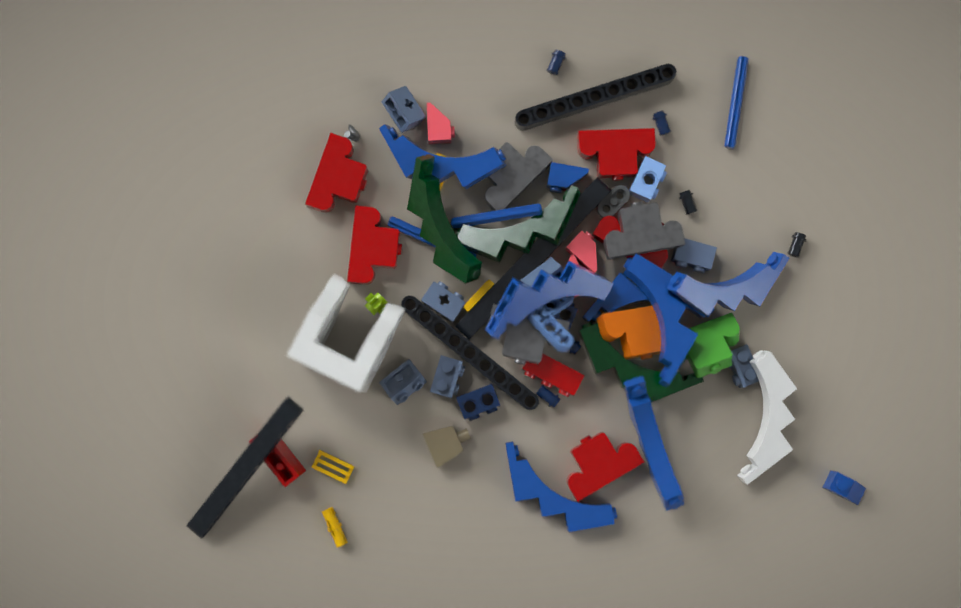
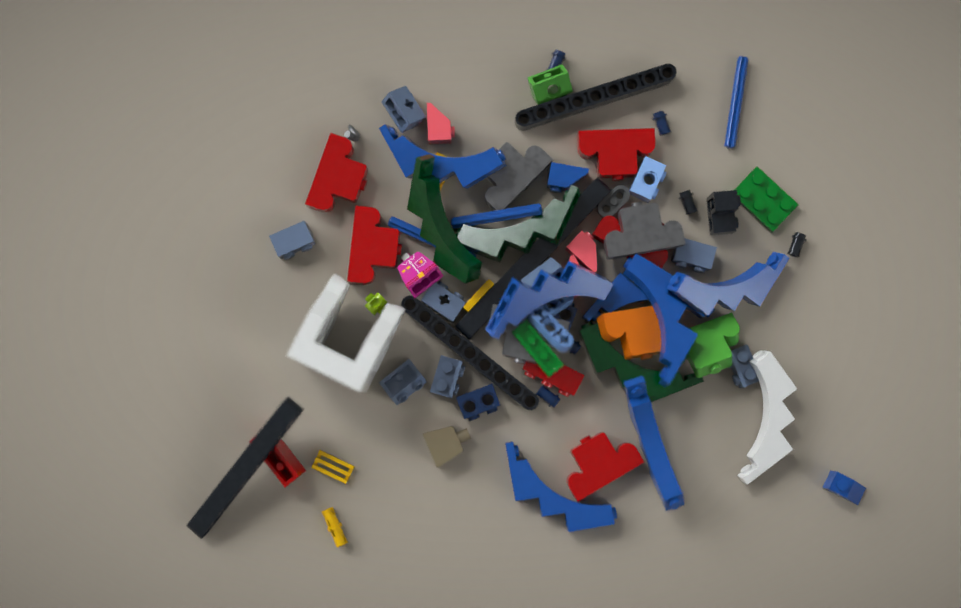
none -> sand blue brick [269,221,316,260]
none -> dark pink torso [397,252,444,298]
none -> green tile [511,319,564,378]
none -> bright green brick [527,64,573,105]
none -> black brick [706,190,741,236]
none -> green plate [734,166,799,233]

